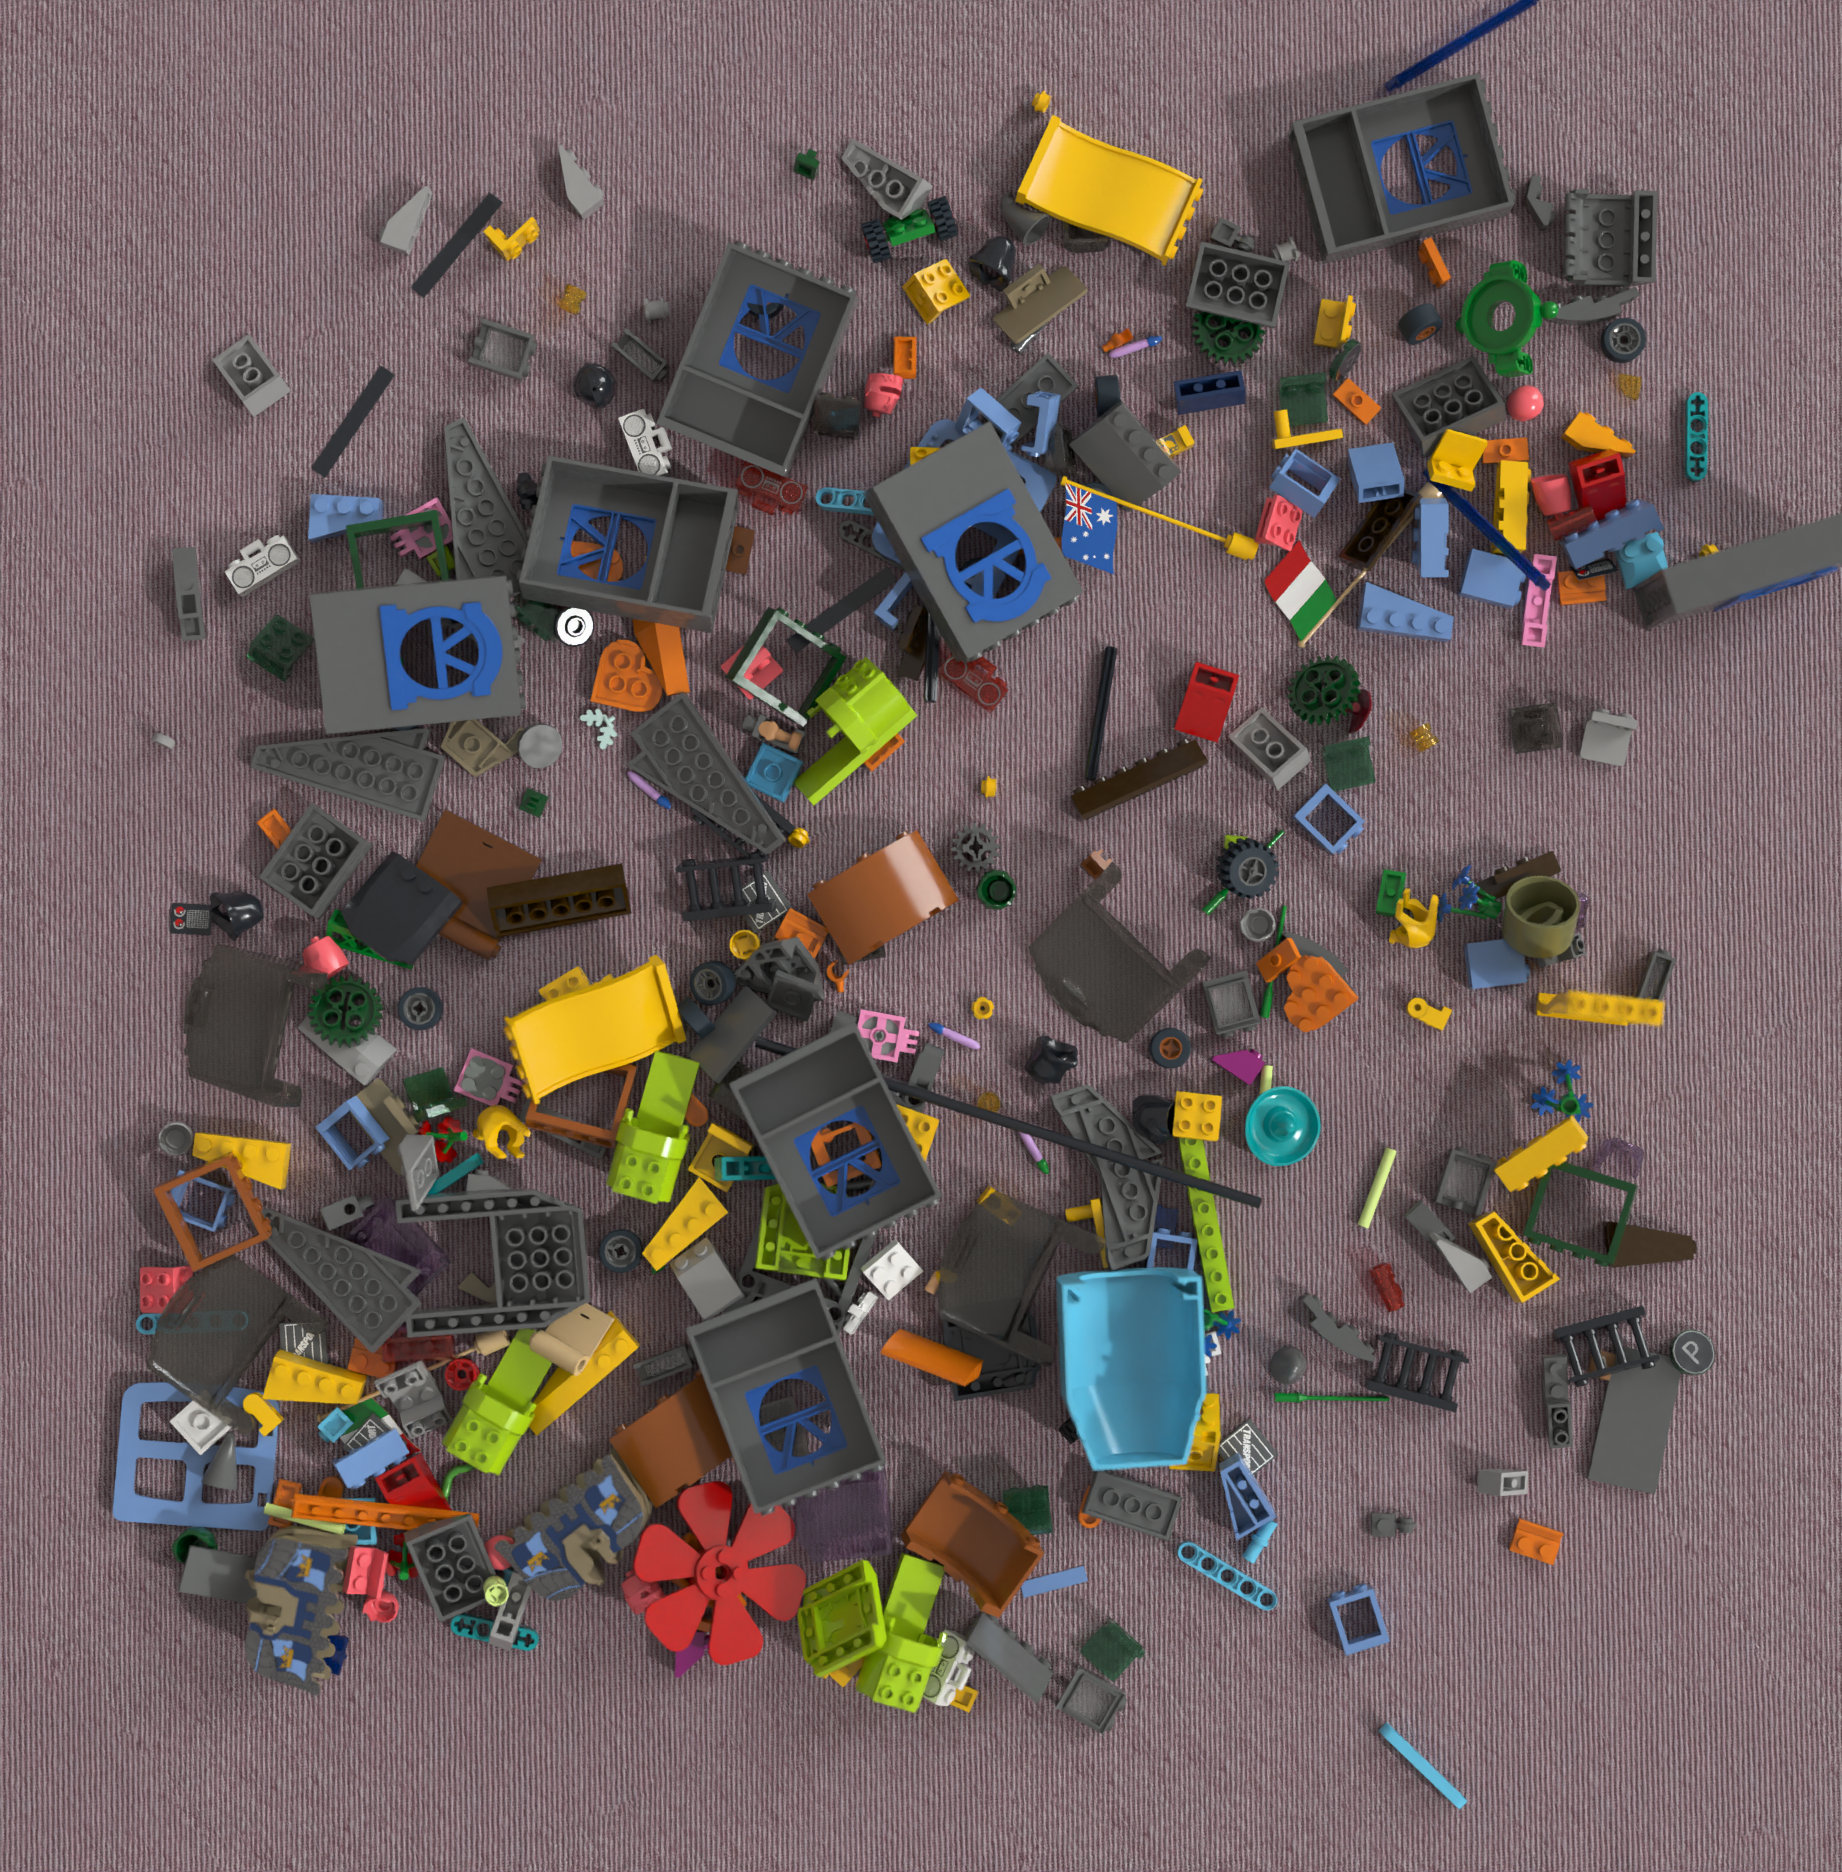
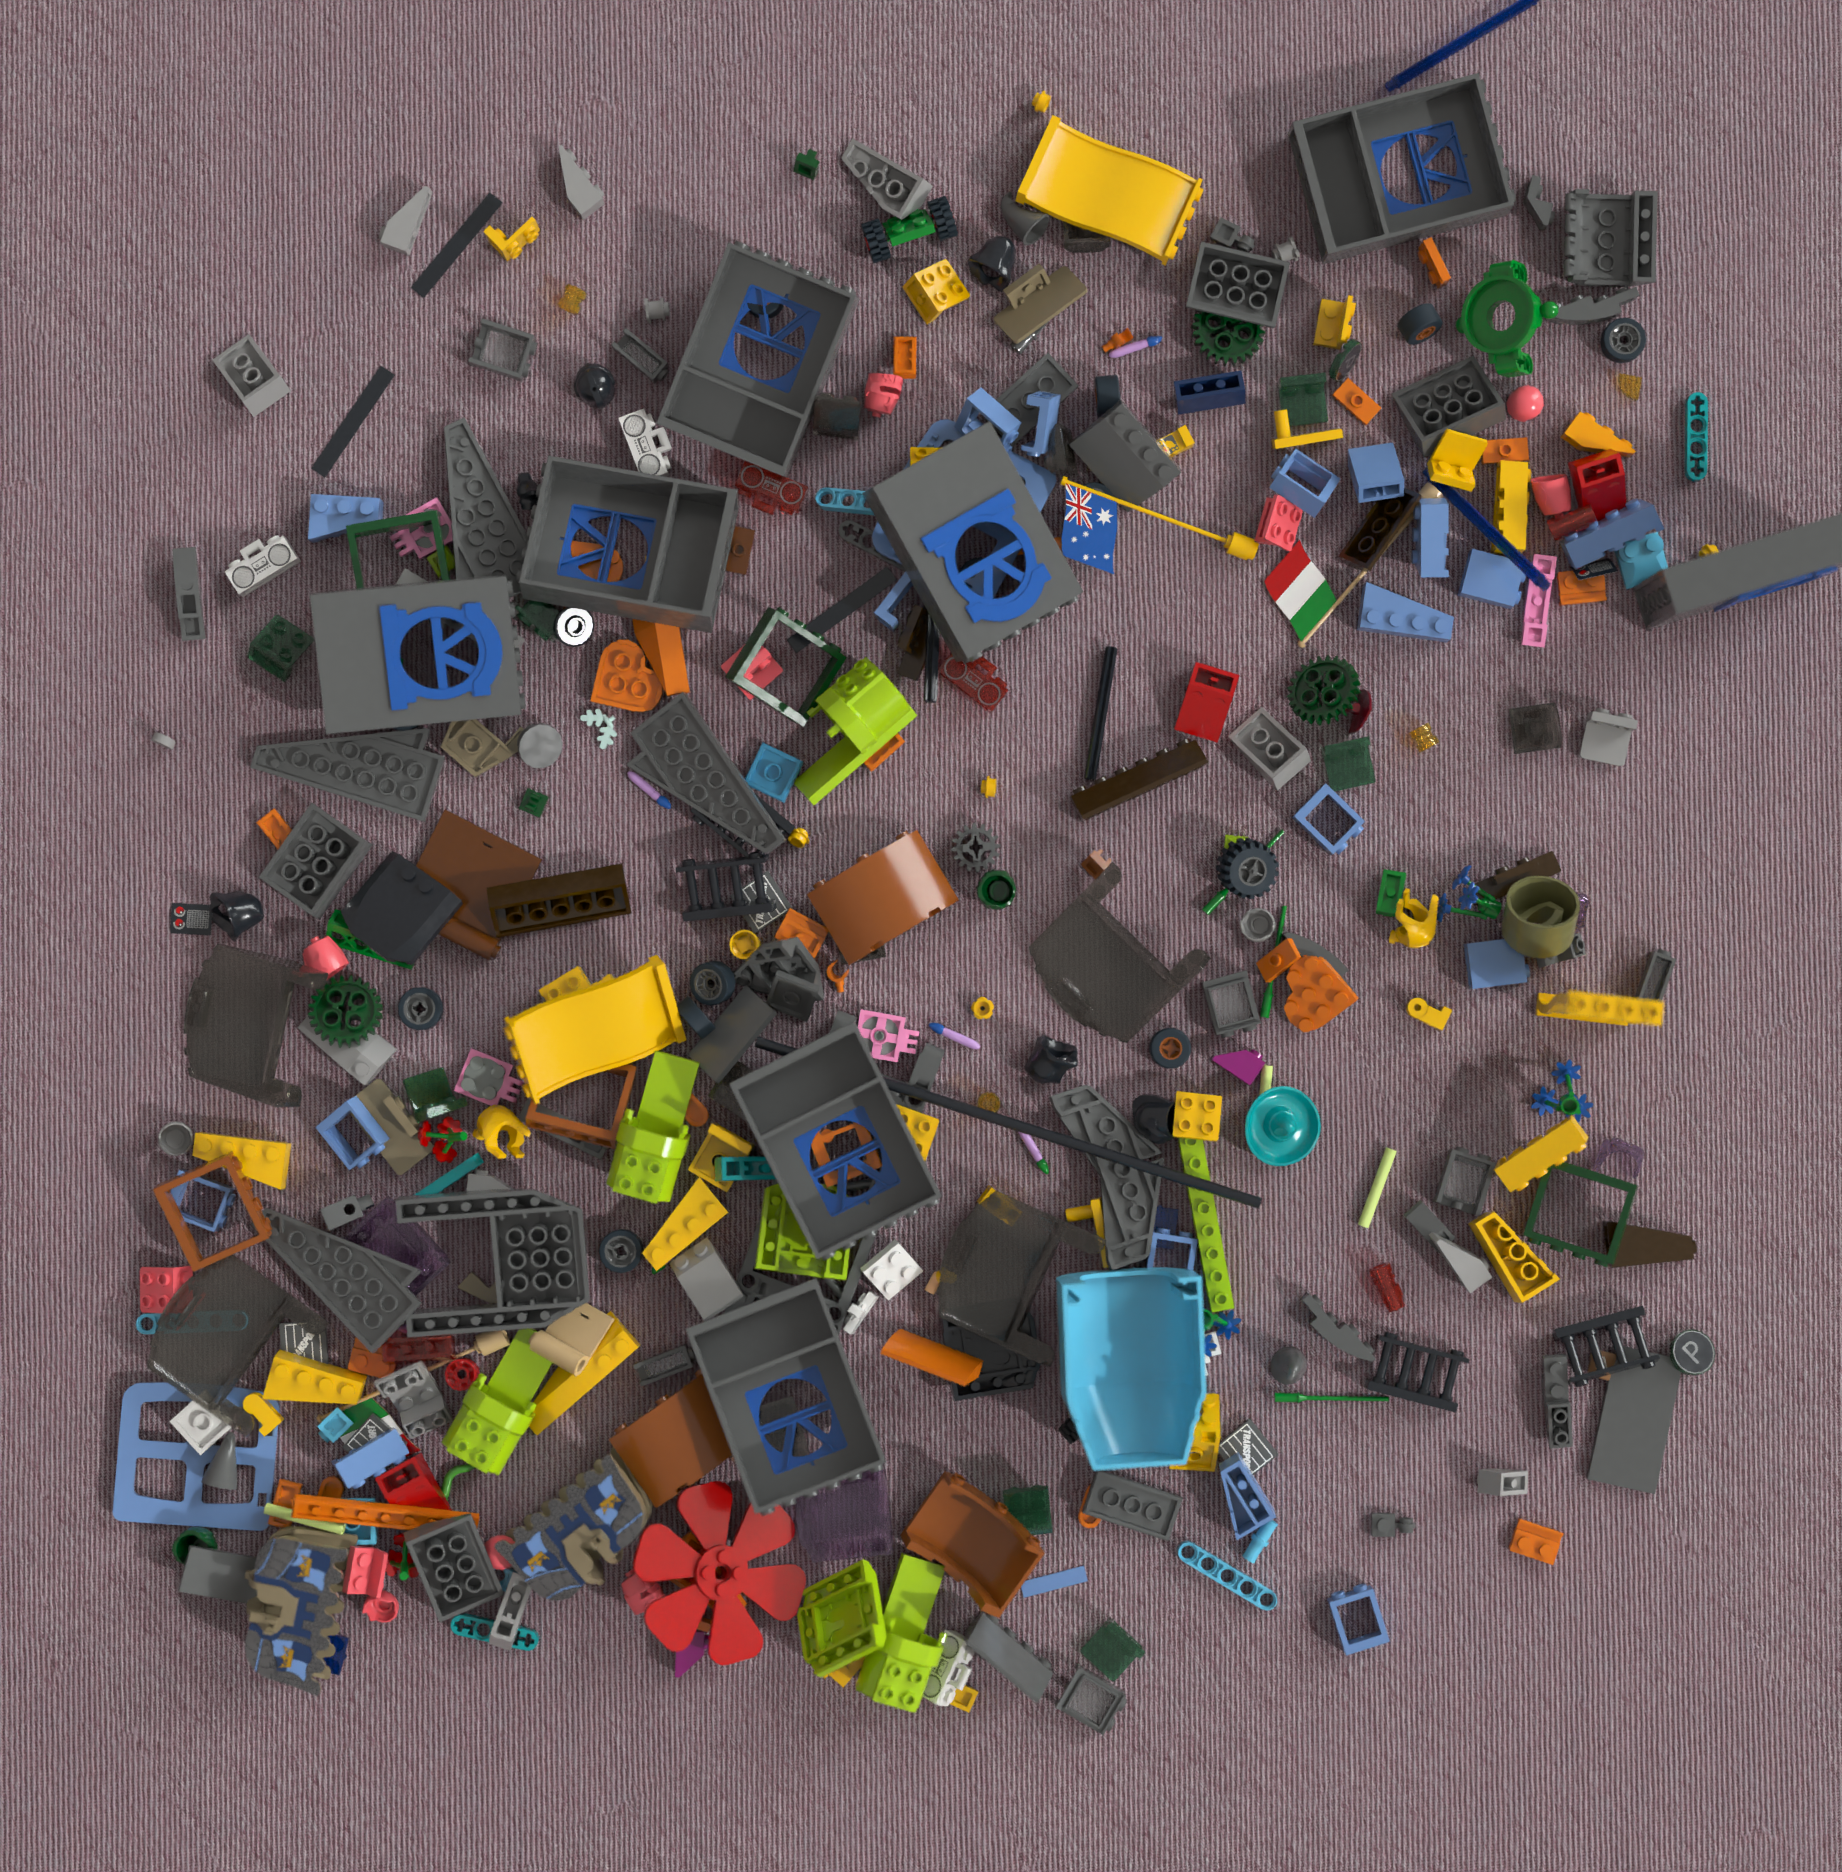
light grey slope [398,1134,439,1211] -> none
yellowish green wheel [483,1576,509,1606] -> none
hips [742,714,806,755] -> none
medium azure beam [1378,1722,1468,1809] -> none

